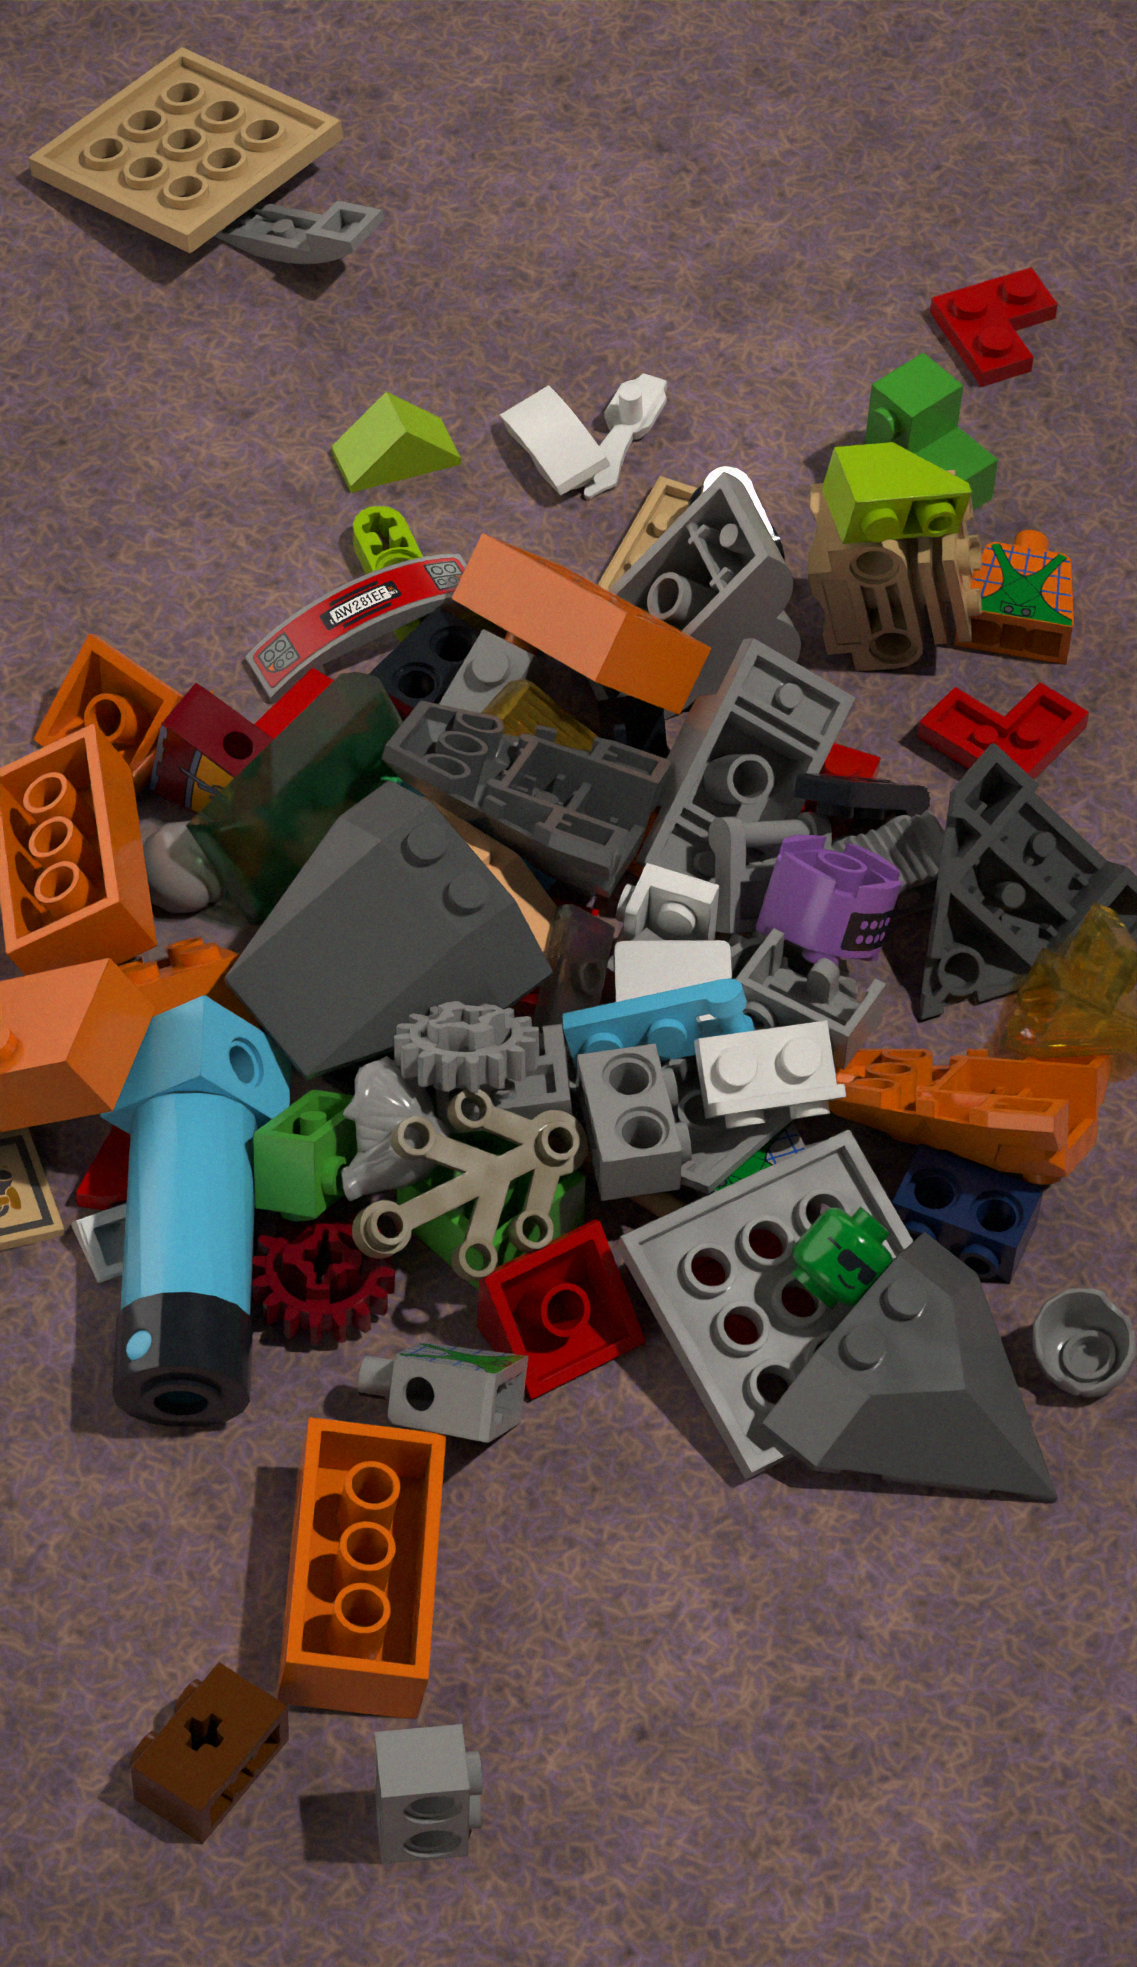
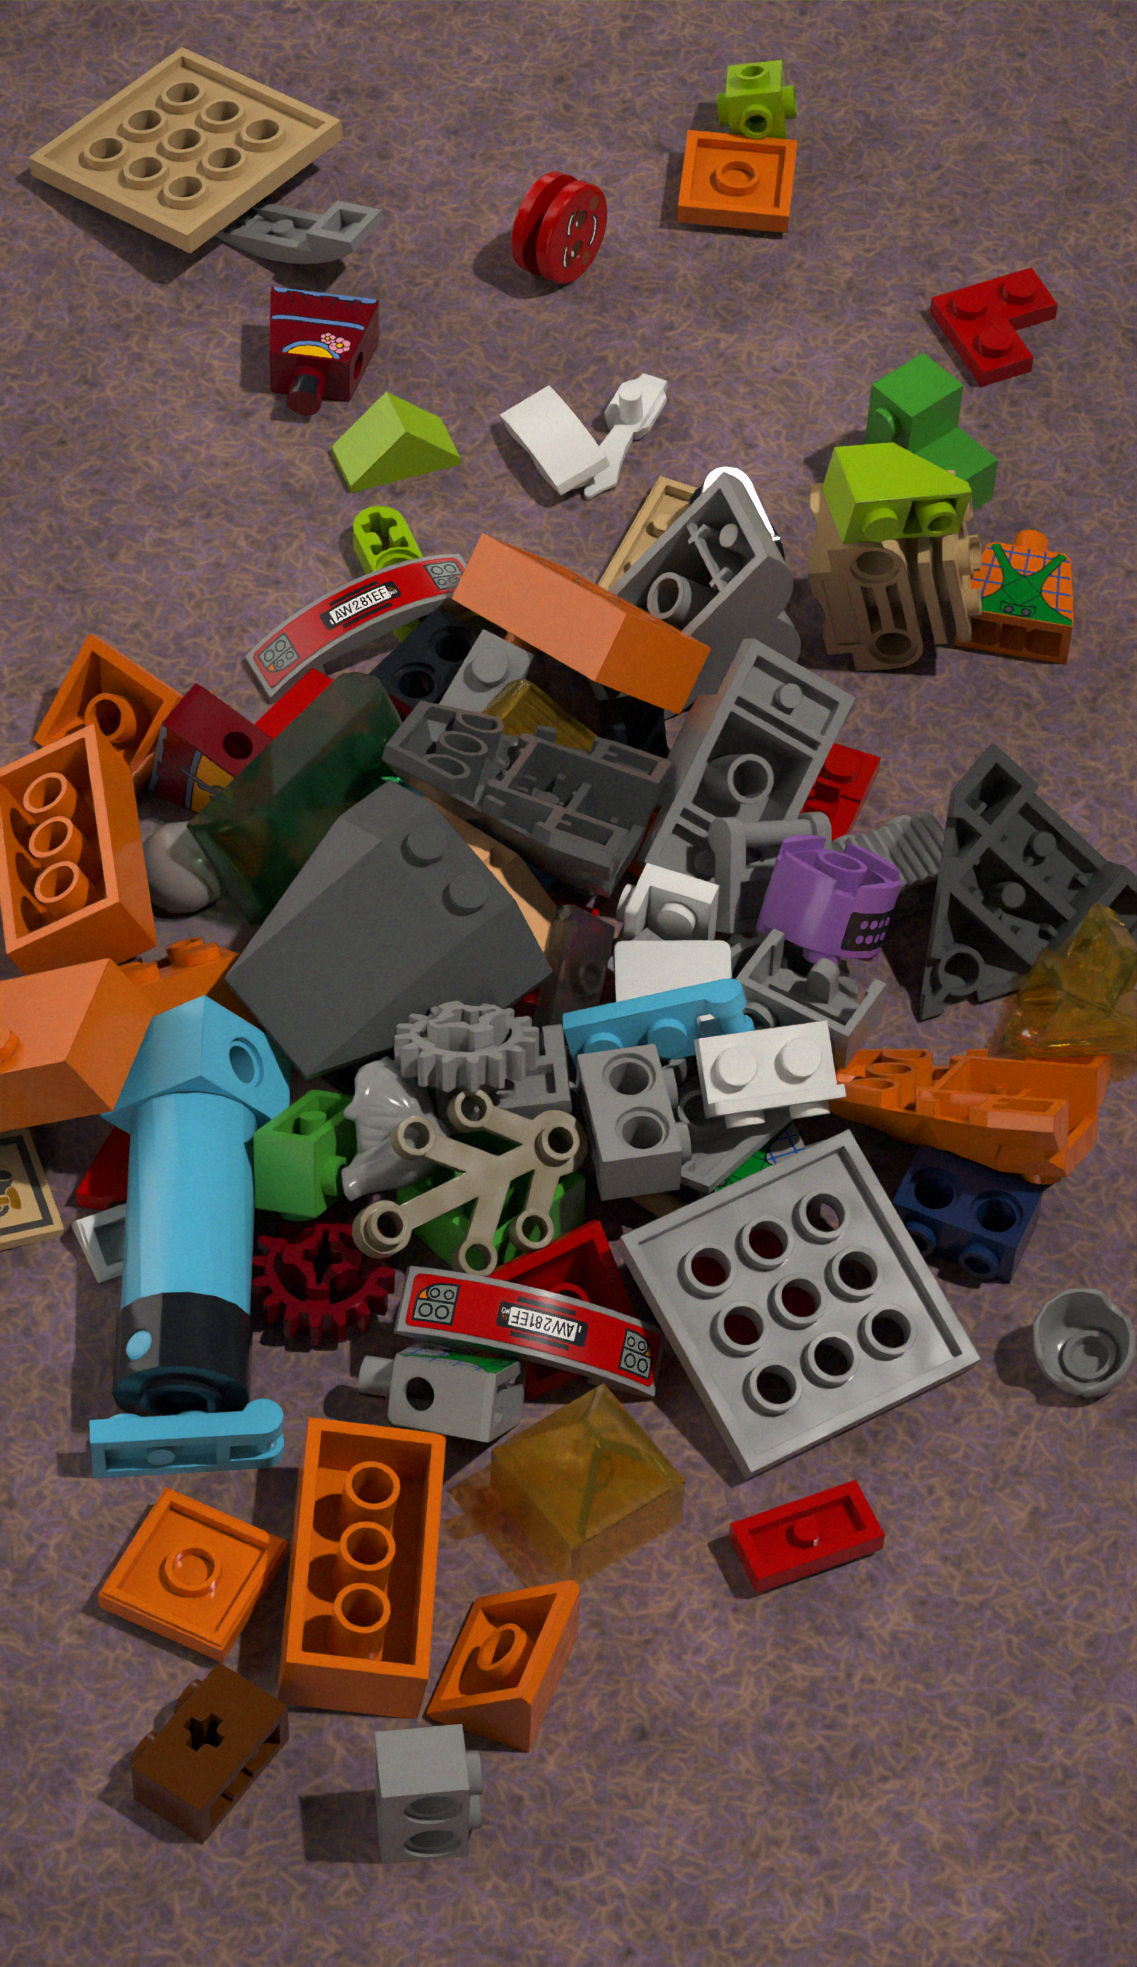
dark grey wedge [760,1232,1058,1502] -> none
green head [792,1207,893,1309] -> none
black hinge [794,772,931,820] -> none
red plate [917,682,1089,779] -> none
none -> medium azure plate [89,1398,285,1479]
none -> orange plate [98,1487,289,1663]
none -> dark red torso [269,287,379,416]
none -> slope [393,1266,666,1399]
none -> orange slope [426,1580,581,1753]
none -> clear yellow piece [490,1383,685,1585]
none -> red head [511,171,608,284]
none -> orange plate [677,130,798,233]
none -> lime brick [717,60,797,139]
none -> red plate [728,1480,885,1594]

